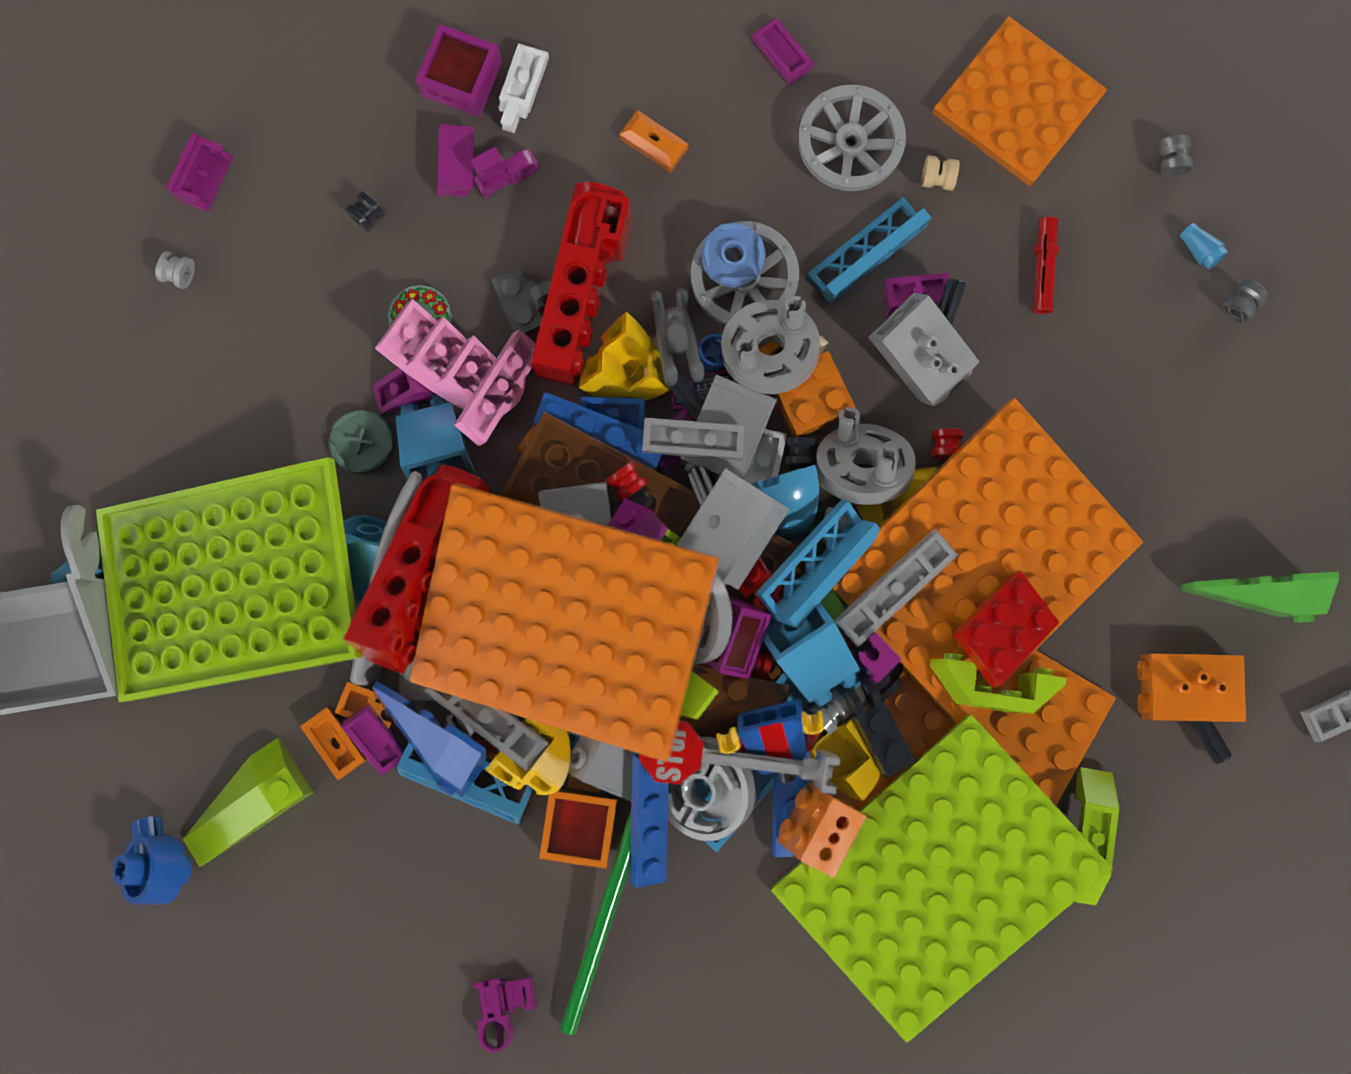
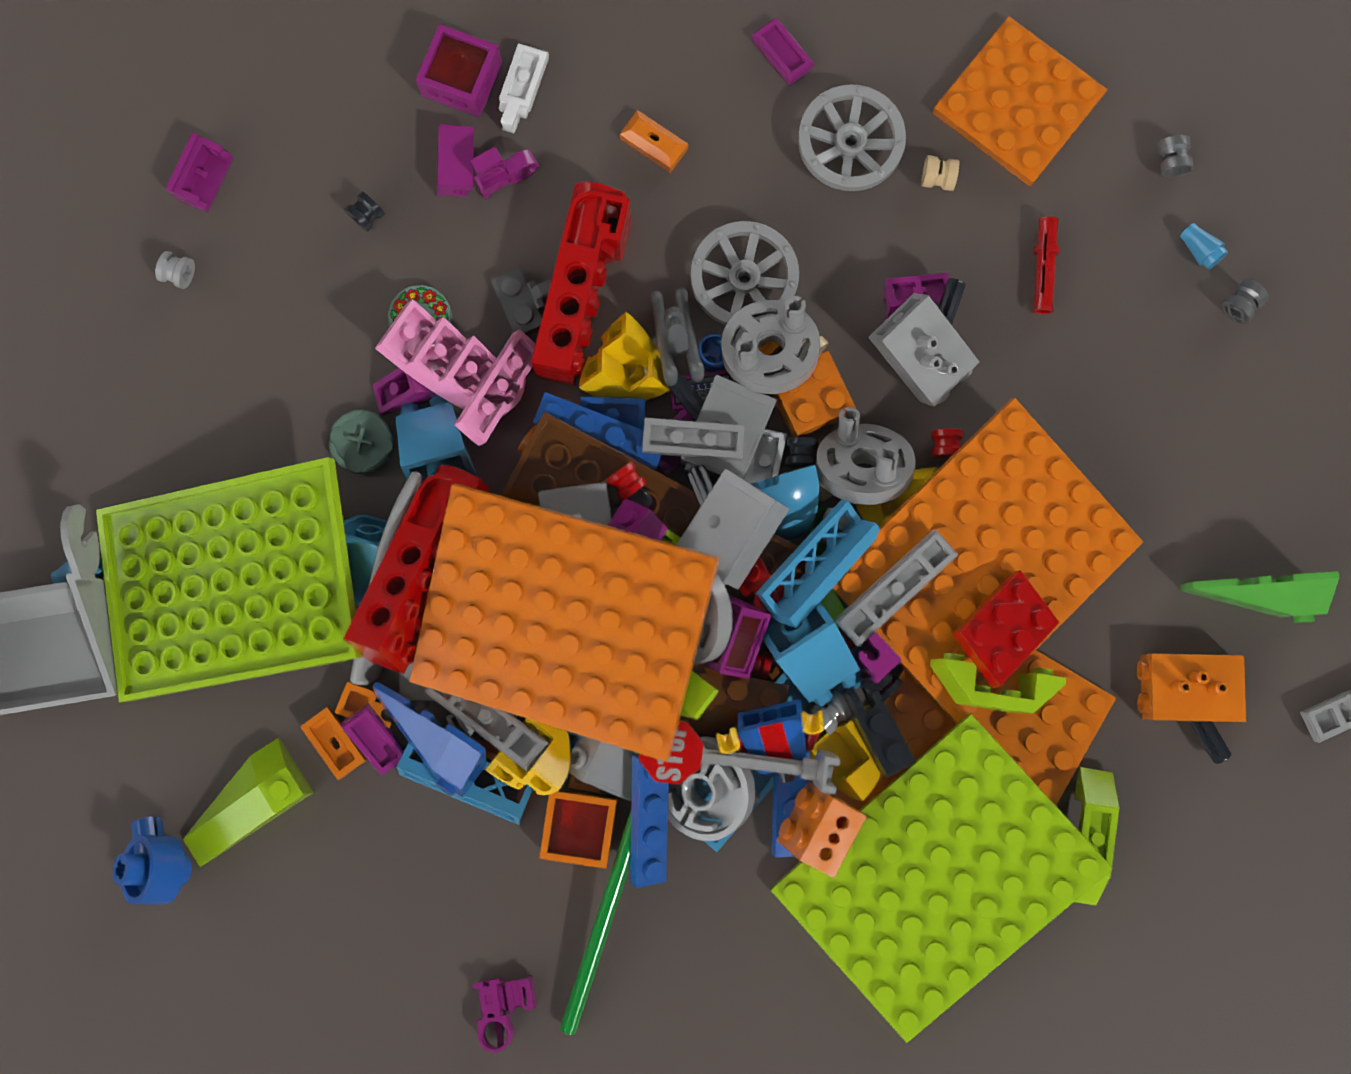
medium blue tile [701,222,766,288] -> none
dark azure fence [807,197,932,305] -> none

